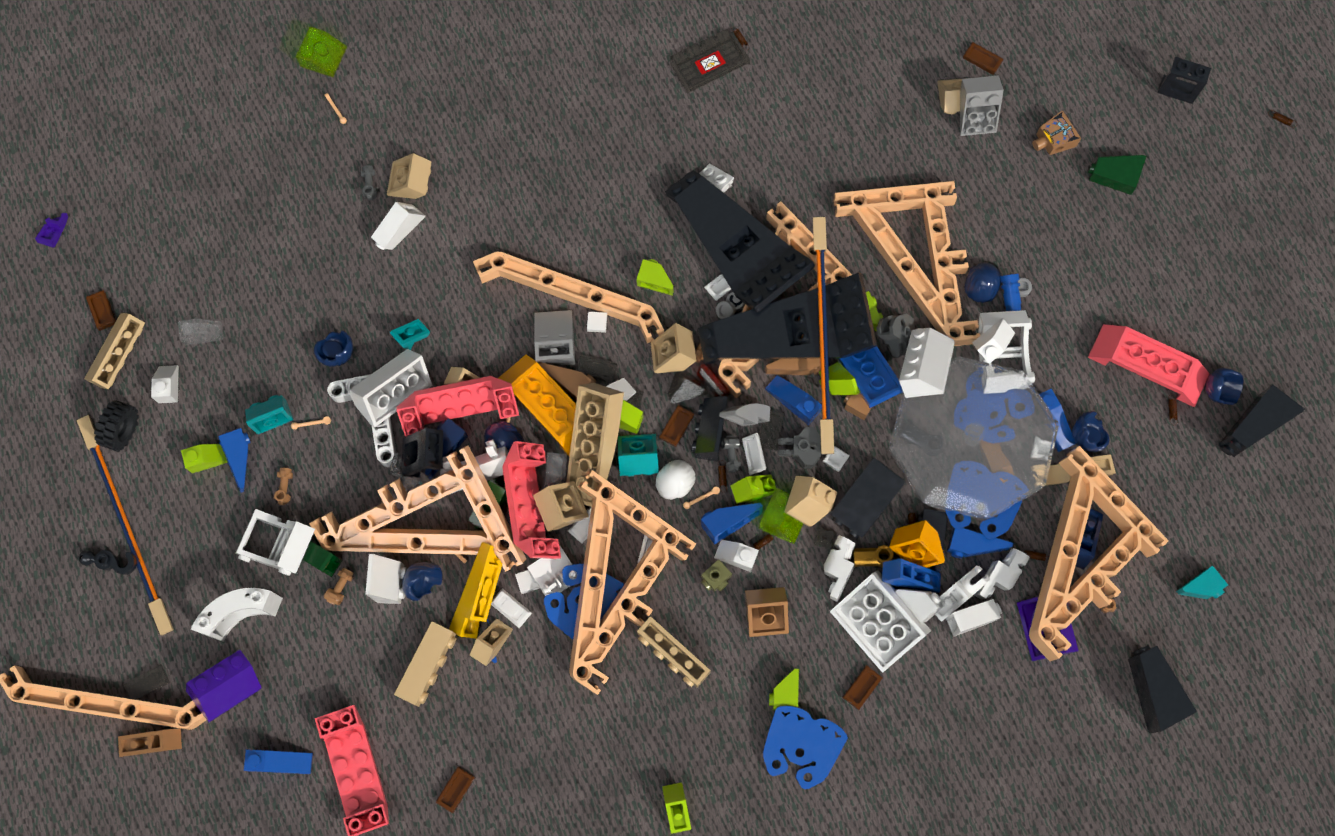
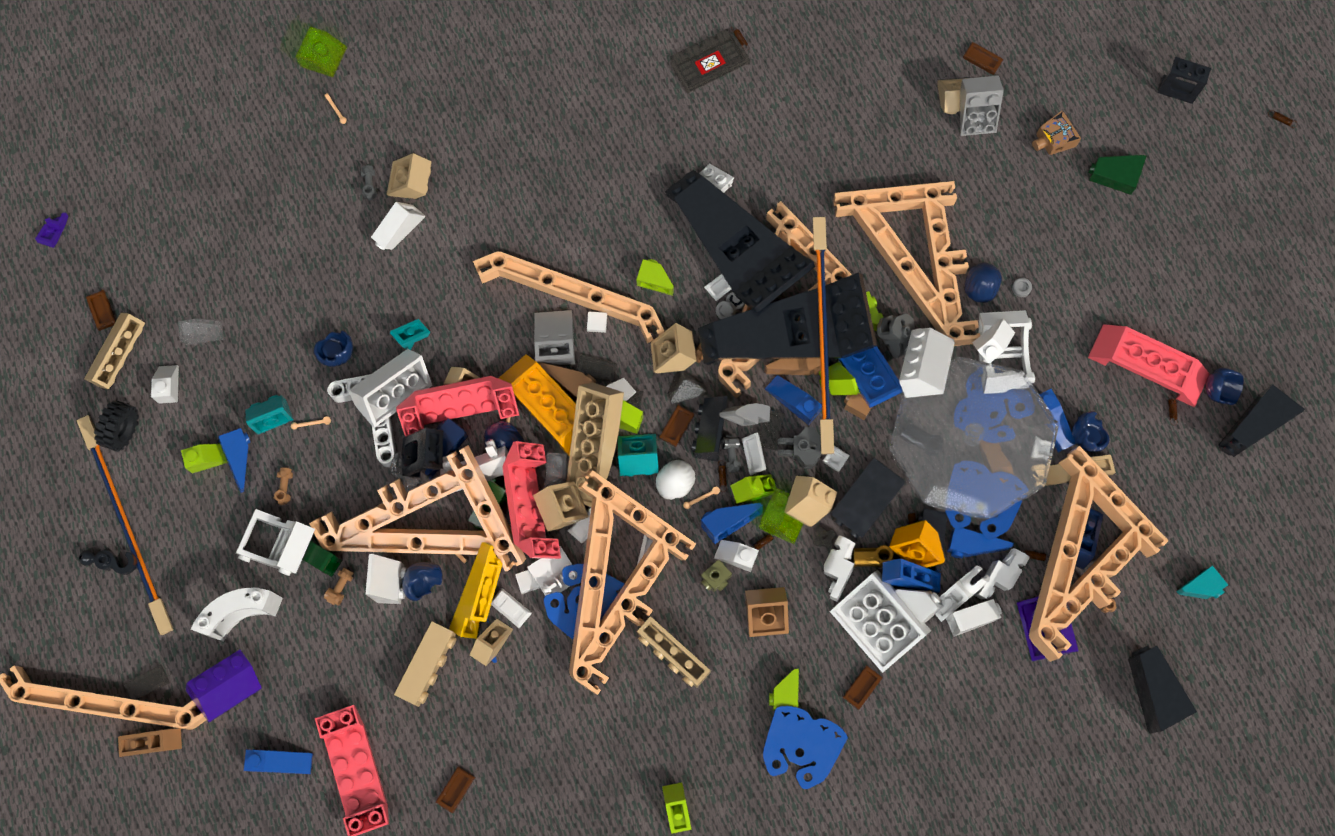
slope [697,364,731,397] -> none
blue axle [1000,274,1021,311] -> none

